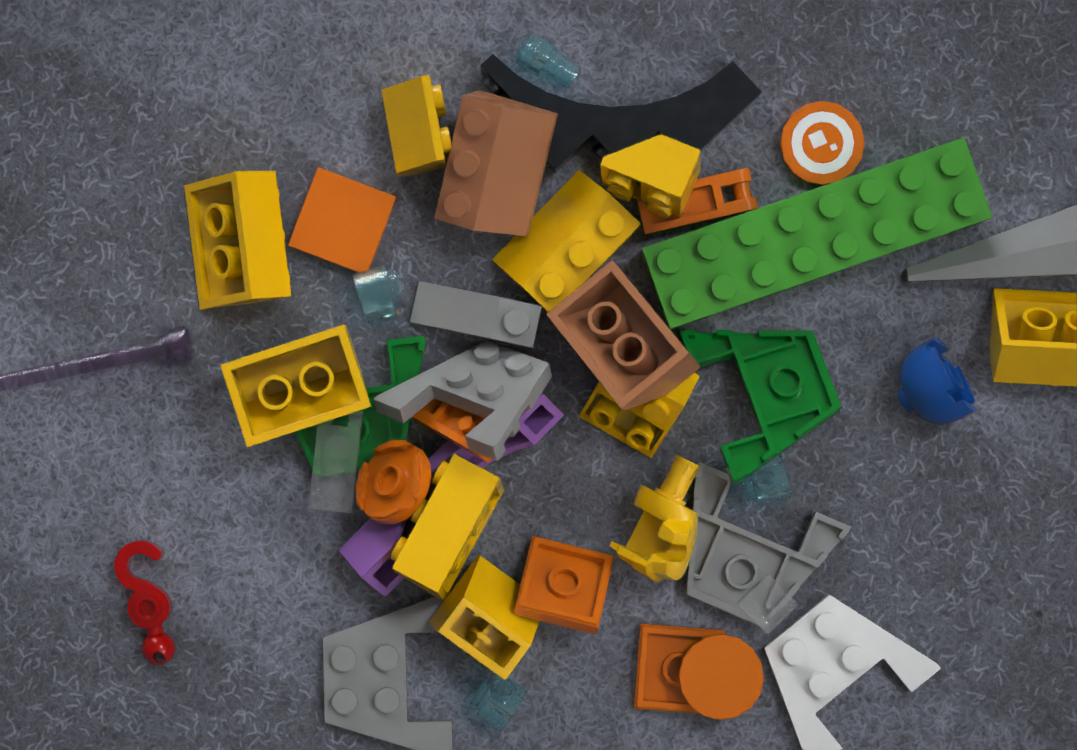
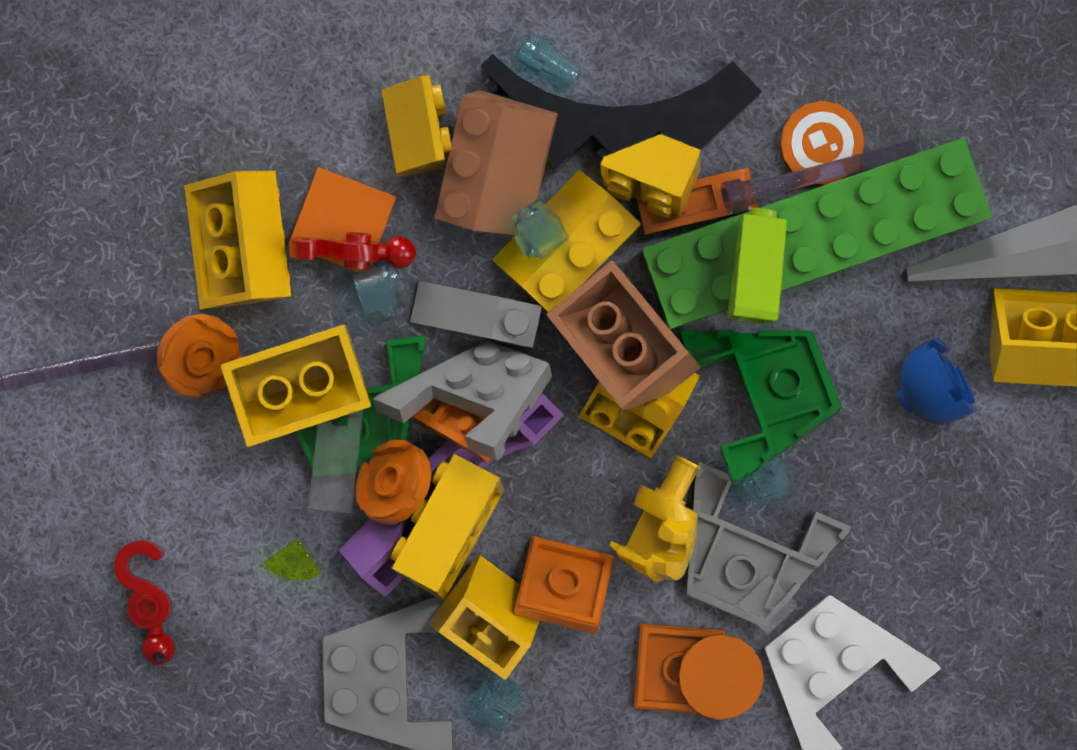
none -> orange tile [157,314,241,398]
none -> clear neon green tile [263,538,322,580]
none -> red piece [289,232,416,269]
none -> clear light blue plate [511,198,569,260]
none -> piece [721,140,918,215]
none -> lime slope [726,208,787,325]

